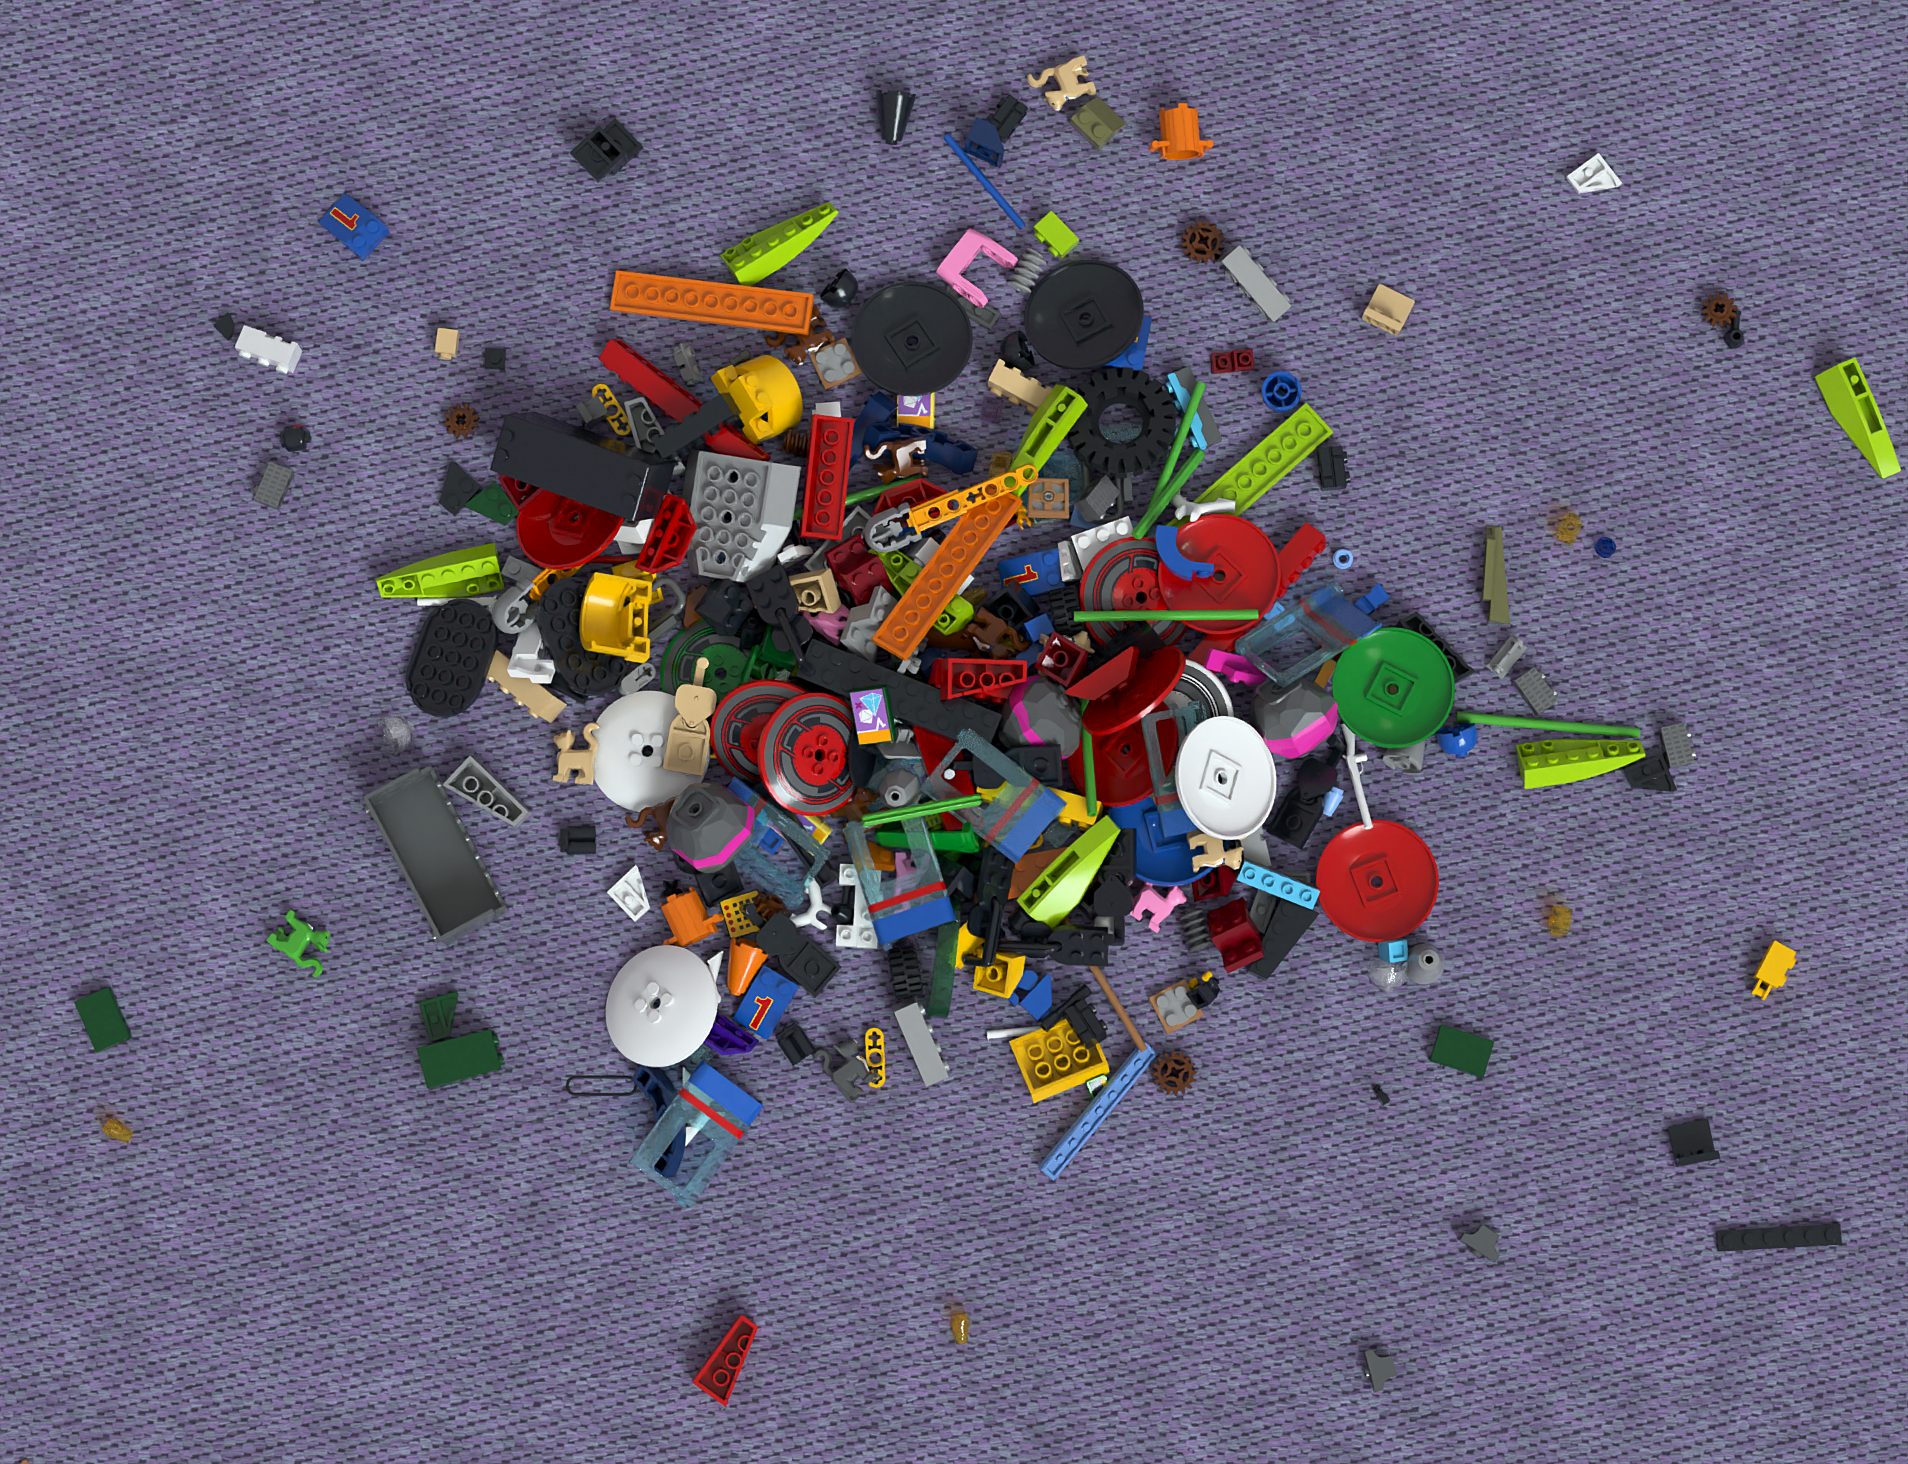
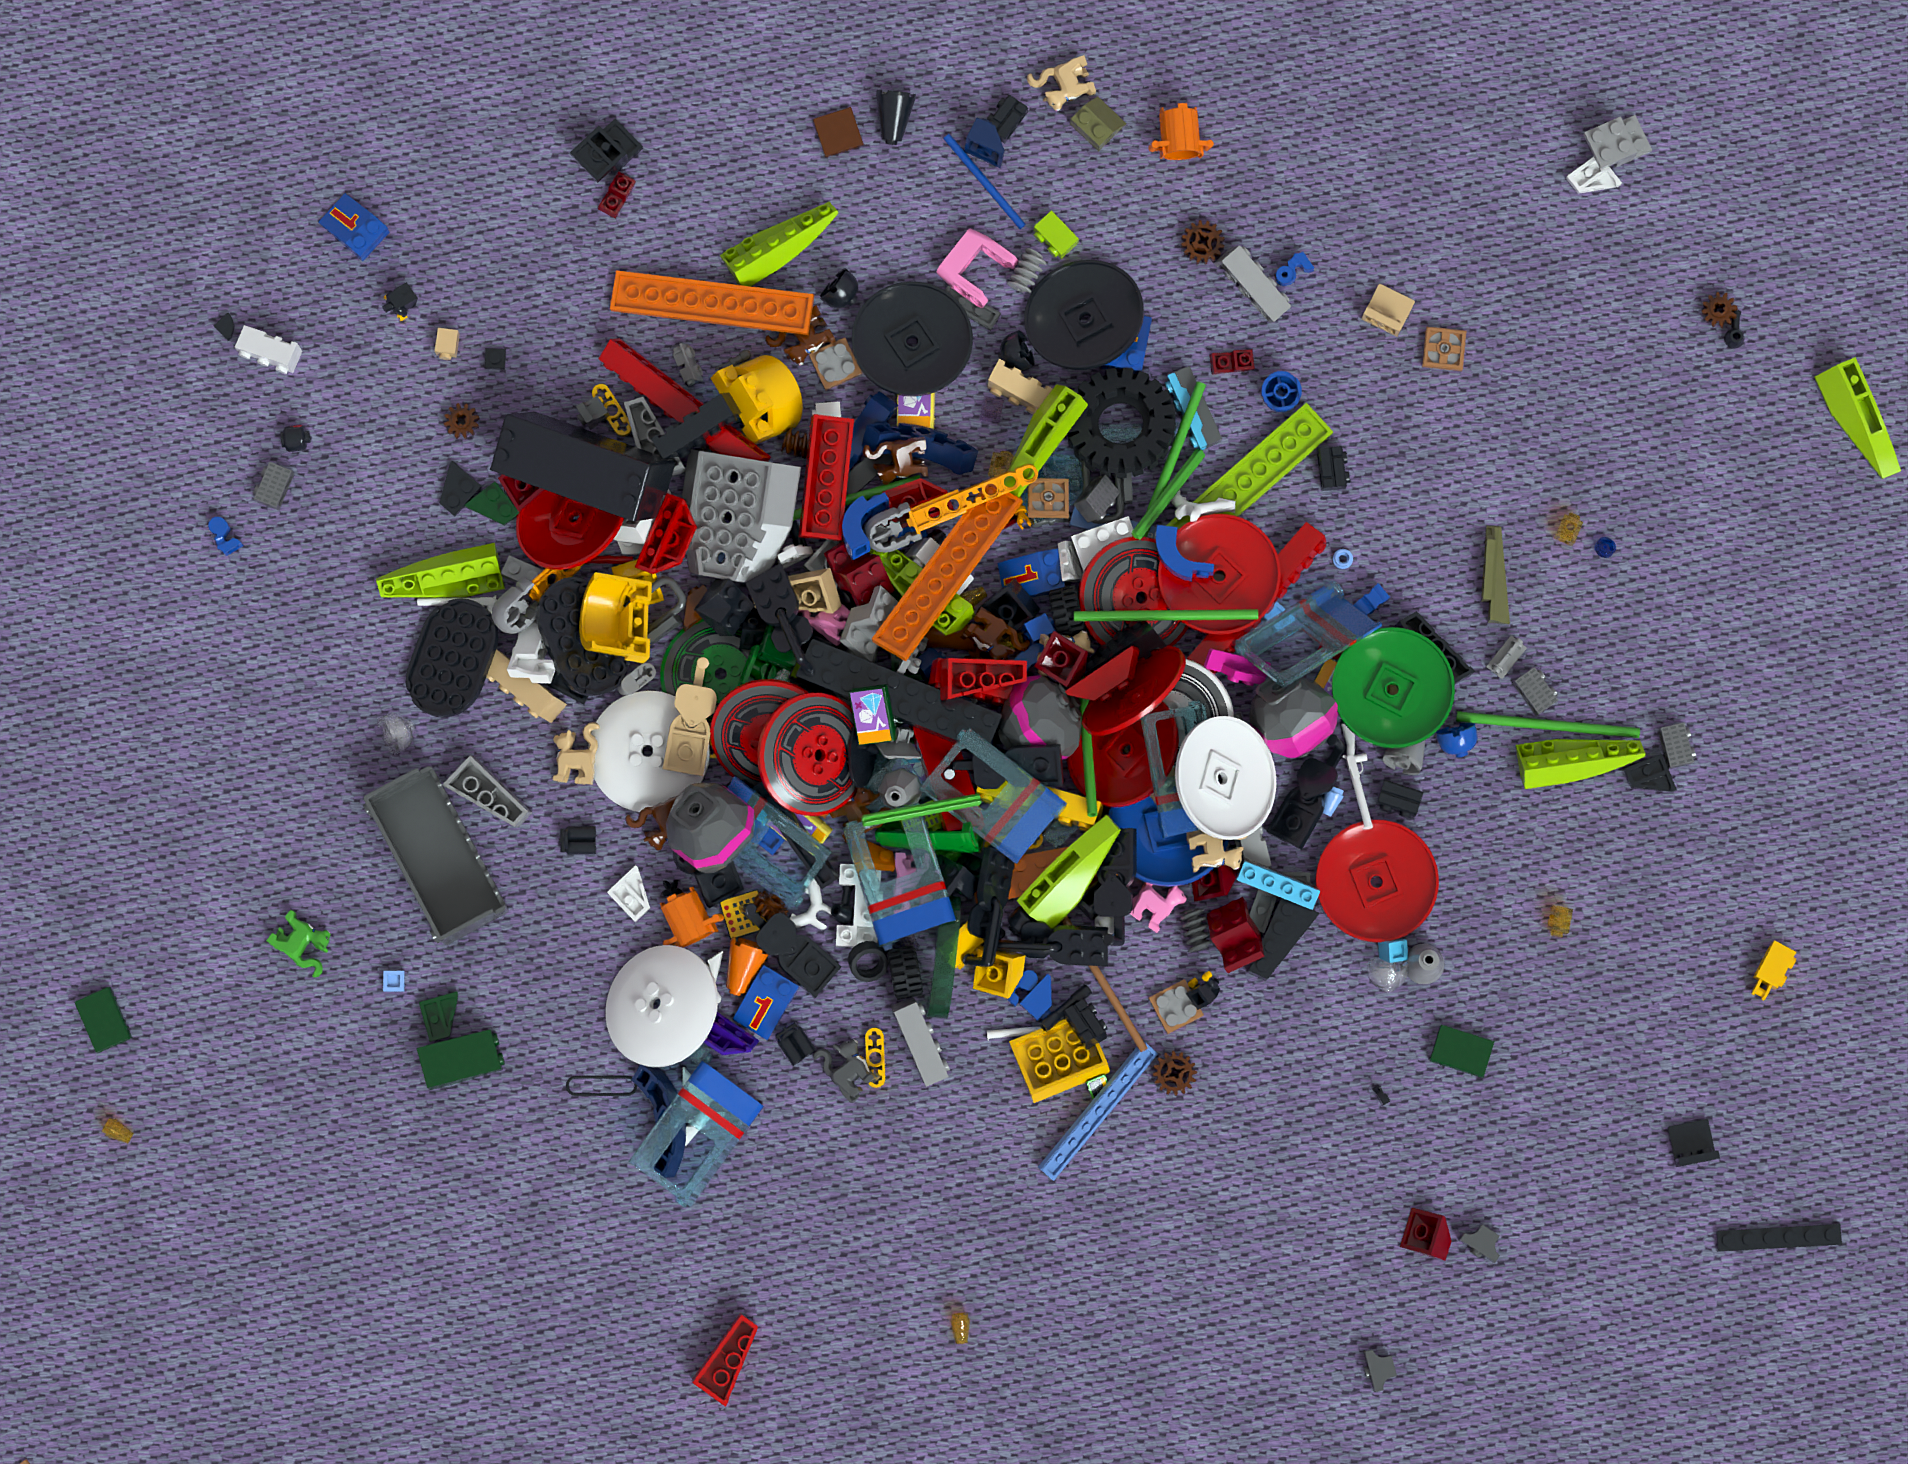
none -> blue leg [208,517,244,556]
none -> black piece [382,282,418,321]
none -> light blue plate [383,971,405,992]
none -> dark red slope [598,172,636,219]
none -> reddish brown tile [813,107,863,158]
none -> blue arch [842,492,889,560]
none -> dark grey tile [846,454,892,495]
none -> black tyre [848,941,889,982]
none -> blue leg [1276,252,1314,286]
none -> black brick [1376,780,1424,819]
none -> dark red slope [1400,1208,1452,1261]
none -> medium nougat piece [1422,326,1466,371]
none -> light grey bracket [1583,115,1652,170]

